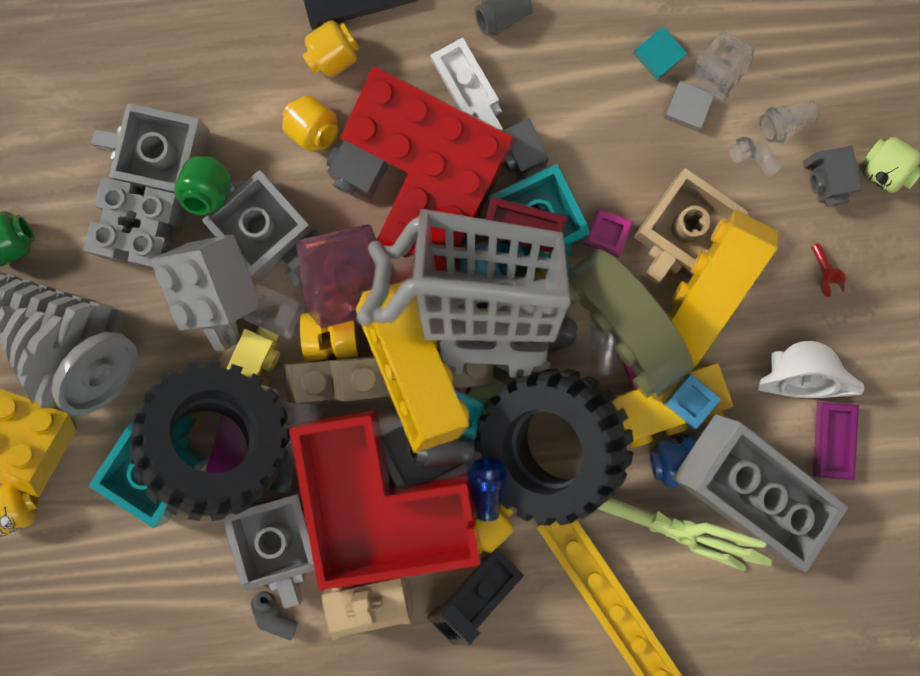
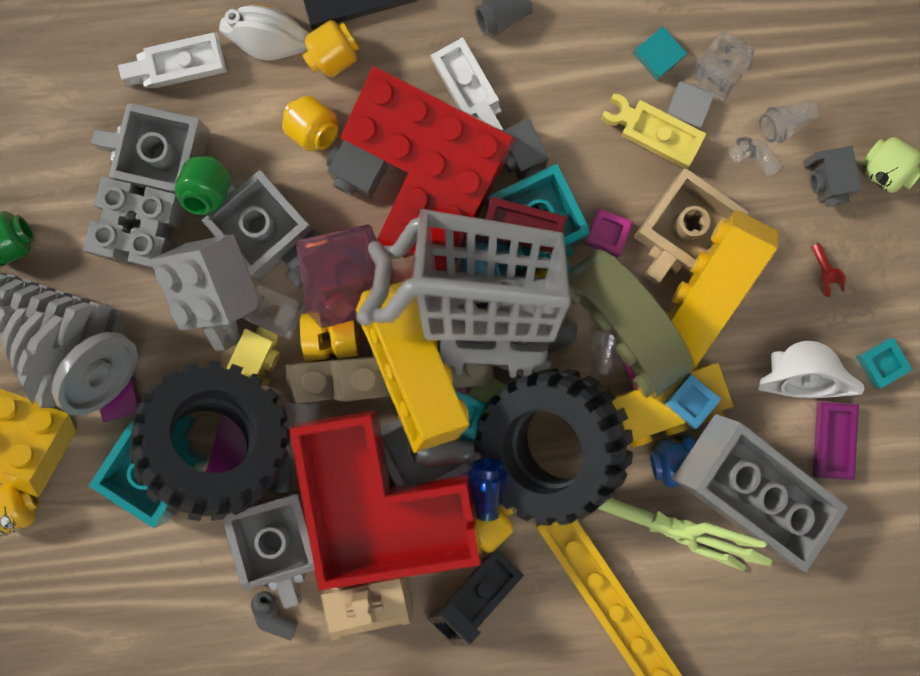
none -> magenta tile [99,376,141,422]
none -> white hinge [118,33,227,89]
none -> white hat [219,4,310,61]
none -> light yellow plate [601,94,706,169]
none -> teal tile [856,337,913,389]

